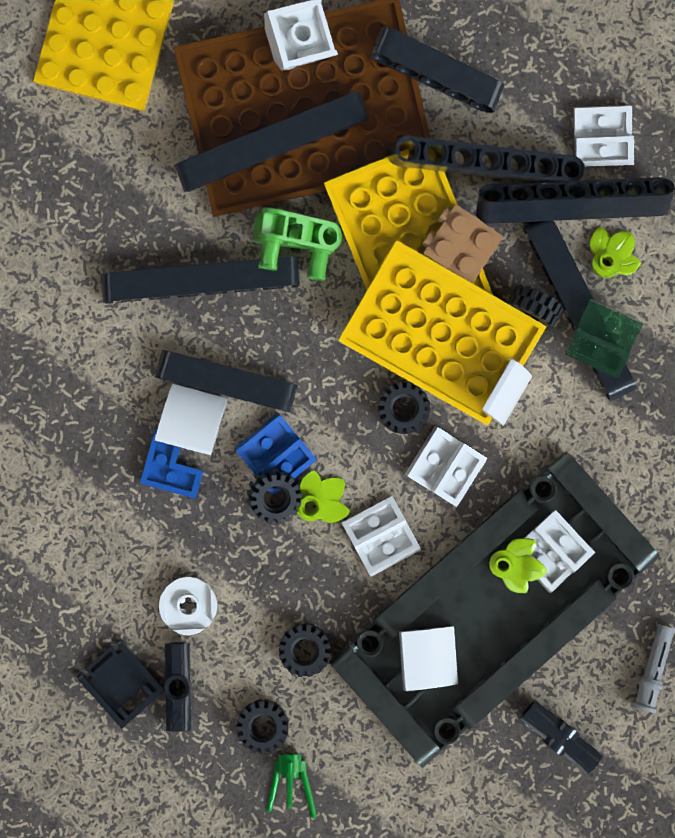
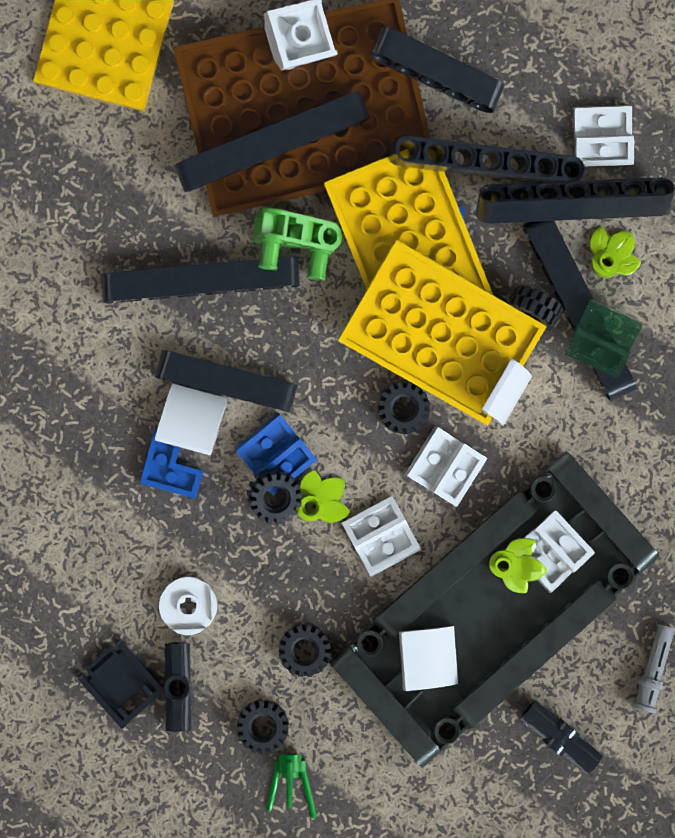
medium nougat plate [422,204,504,283] -> none

